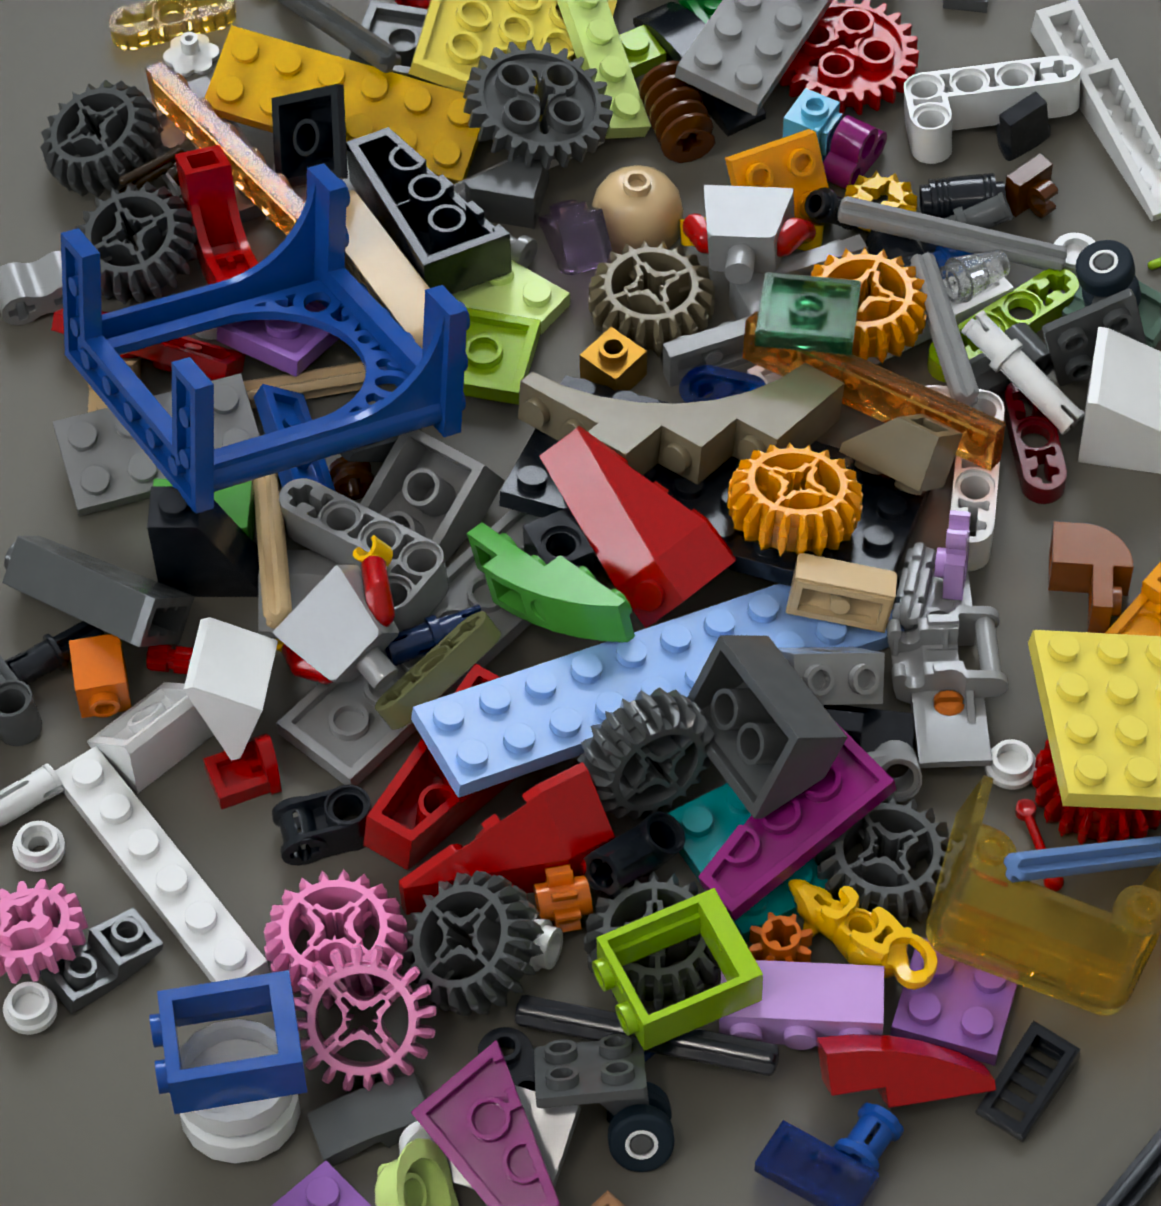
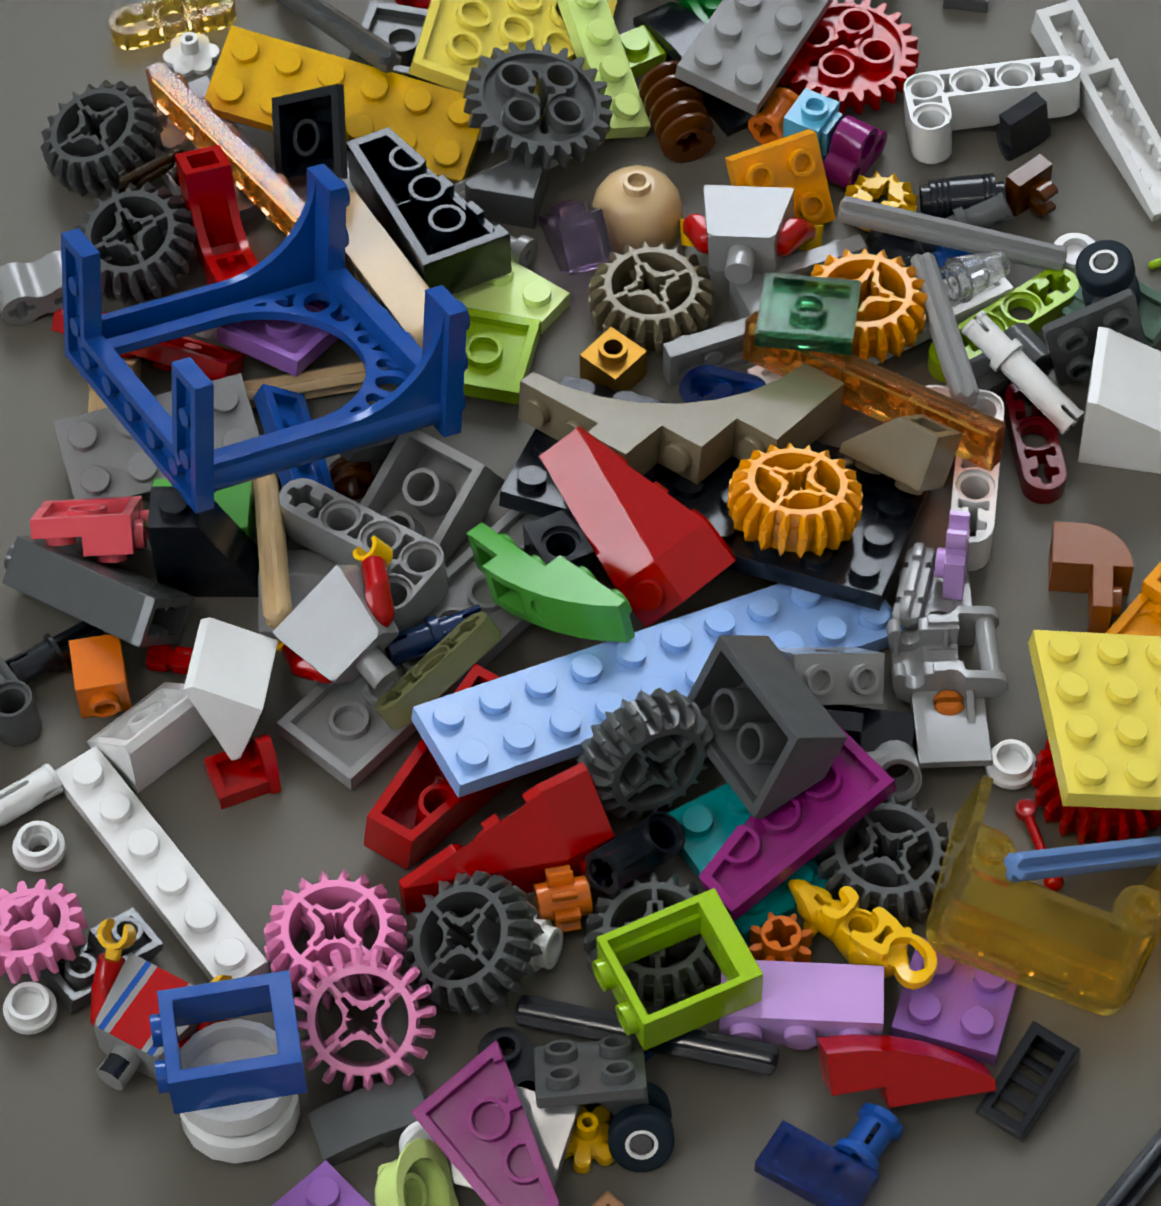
black piece [271,785,372,866] -> none
tan slope [786,553,897,633] -> none
black pin [805,187,858,230] -> none
none -> coral plate [30,496,149,563]
none -> torso [90,919,232,1090]
none -> yellow plant [565,1104,614,1174]
none -> orange bush [748,87,799,145]

